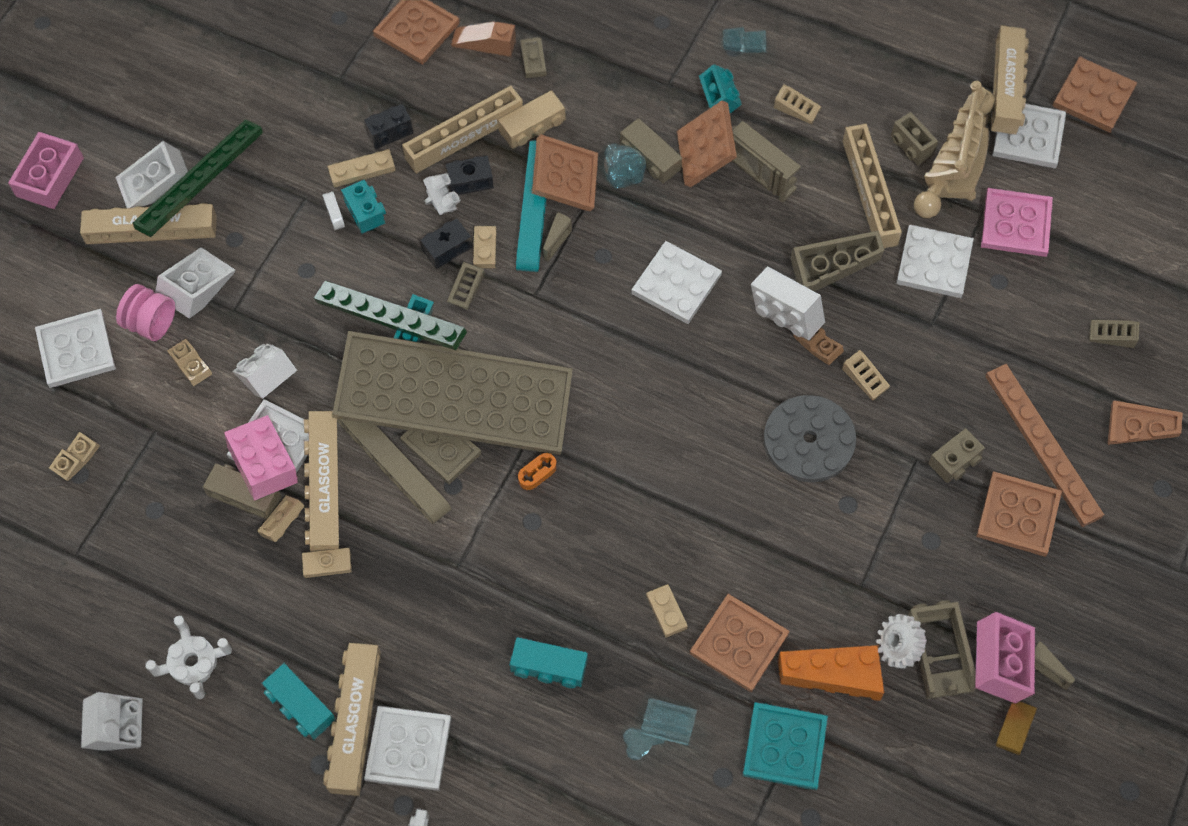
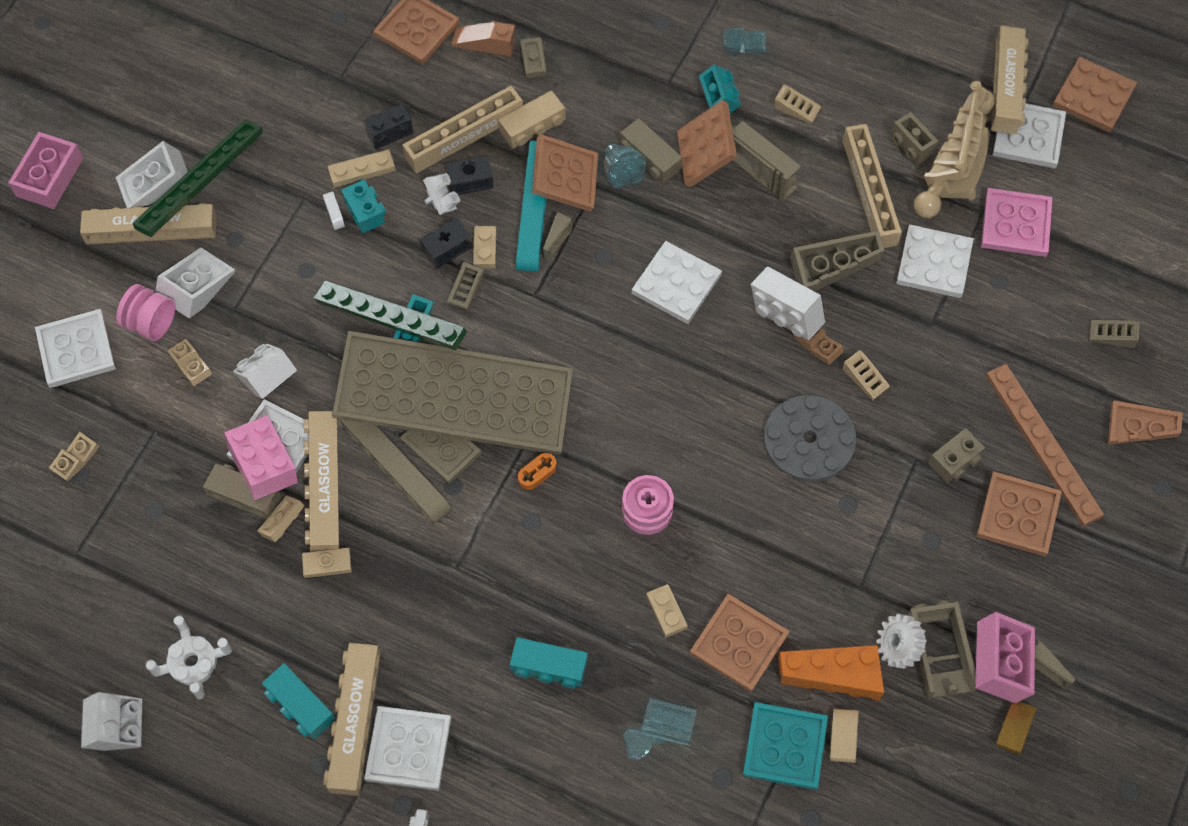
none -> bright pink wheel [622,475,674,535]
none -> tan slope [830,709,859,763]

